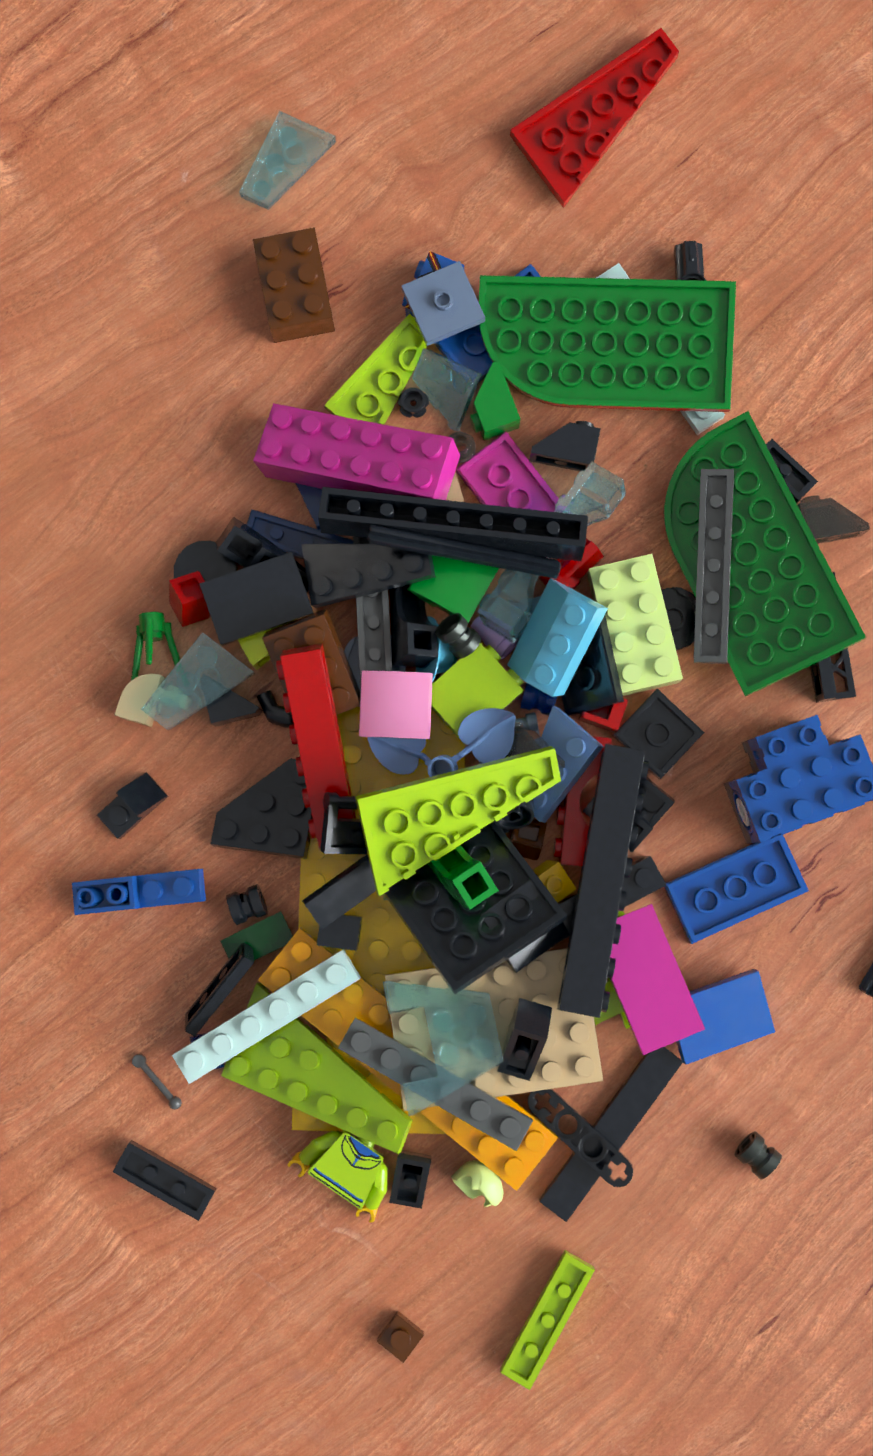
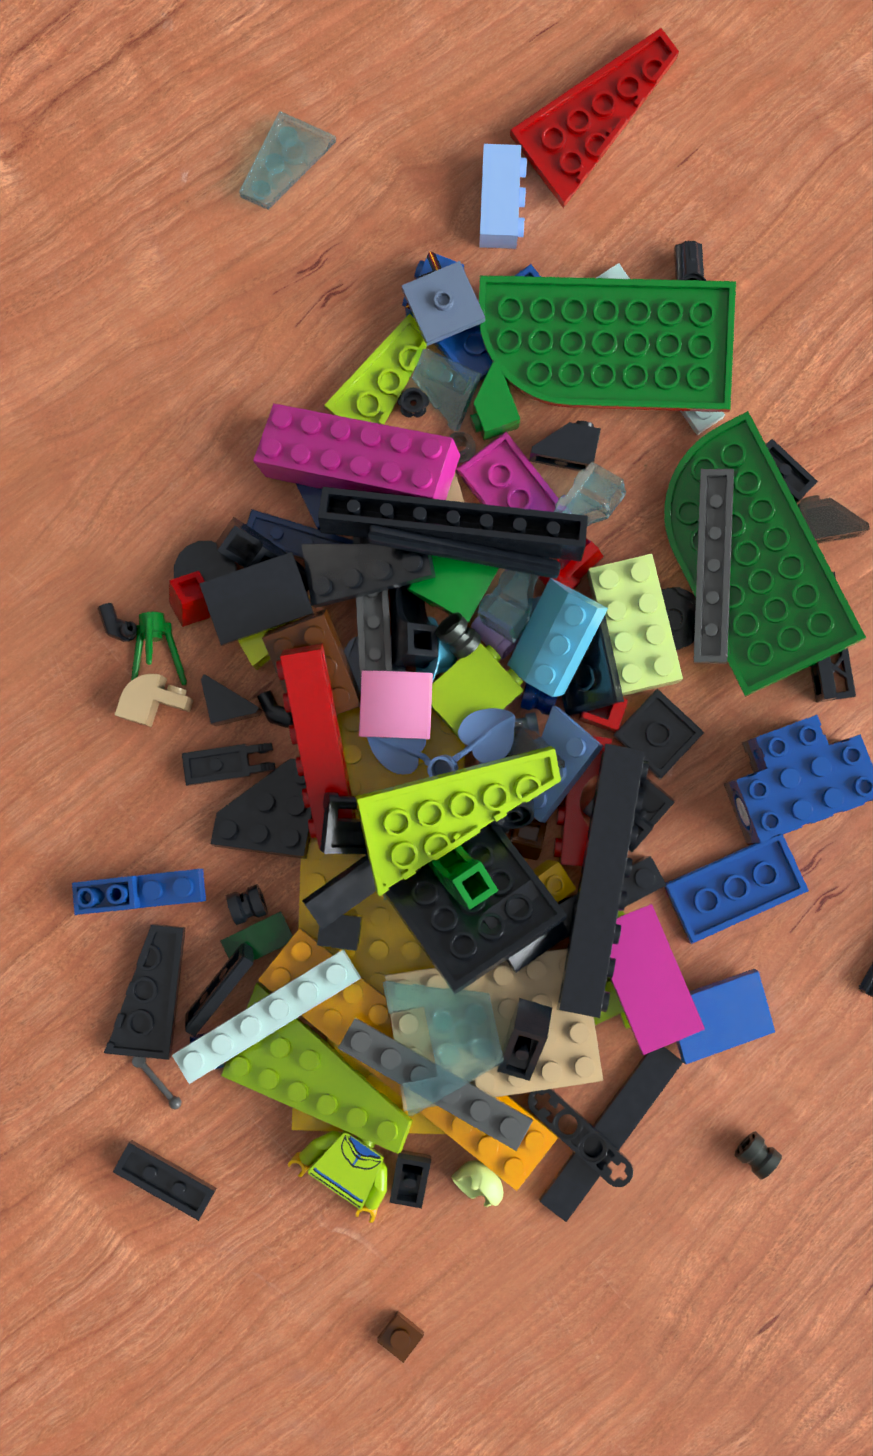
black slope [97,772,168,839] -> none
clear light blue wing [141,632,255,730] -> none
reddish brown brick [253,227,335,343] -> none
lime plate [500,1250,595,1390] -> none
none -> black arm [97,603,138,642]
none -> black wing [104,924,186,1060]
none -> black hinge [182,743,276,786]
none -> light blue brick [479,144,527,249]

